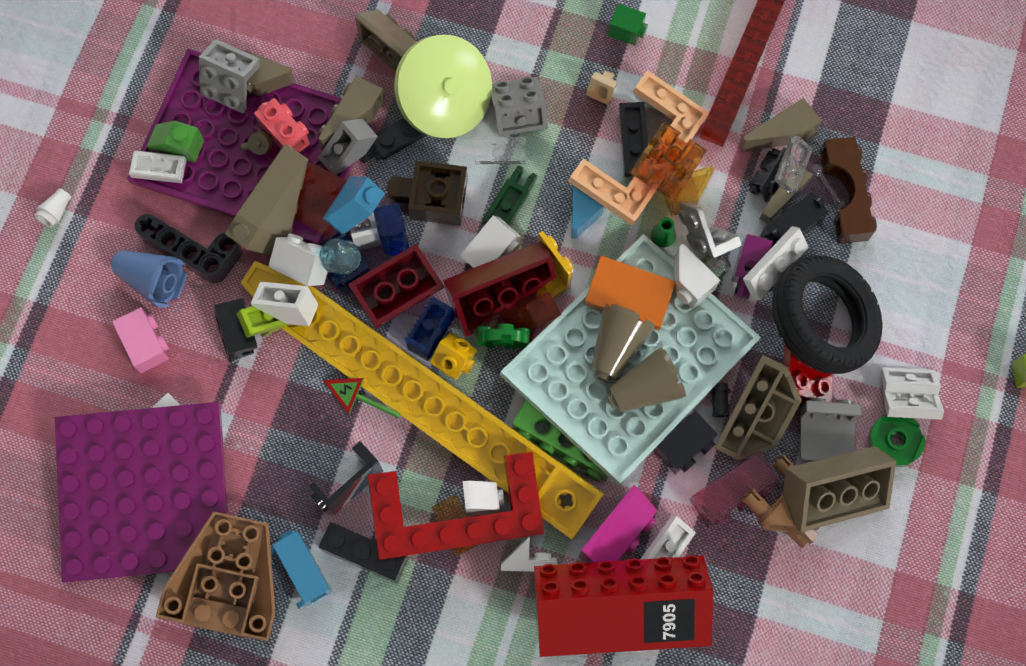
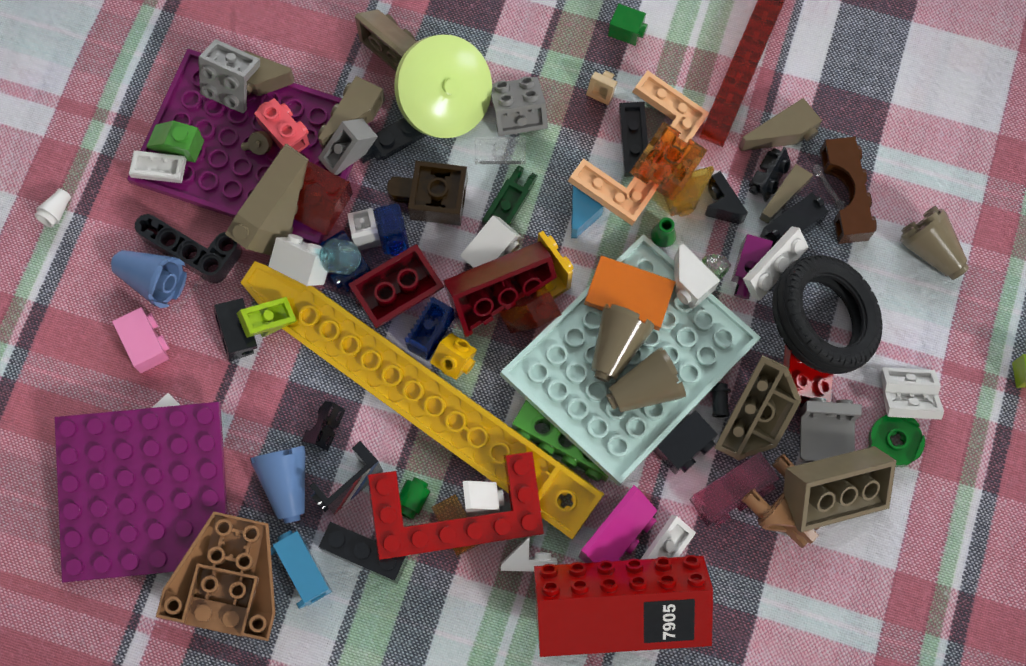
white slope [251,282,319,326] -> none
dark azure slope [323,176,385,234] -> none
piece [323,378,401,418] -> none
green plate [476,324,530,349] -> none
light grey bracket [678,201,742,258] -> none
clear plate [774,135,813,194] -> none
none -> medium blue cone [250,446,306,524]
none -> black piece [301,401,345,451]
none -> green brick [399,477,431,520]
none -> black slope [705,171,748,224]
none -> dark tan cone [900,206,969,280]

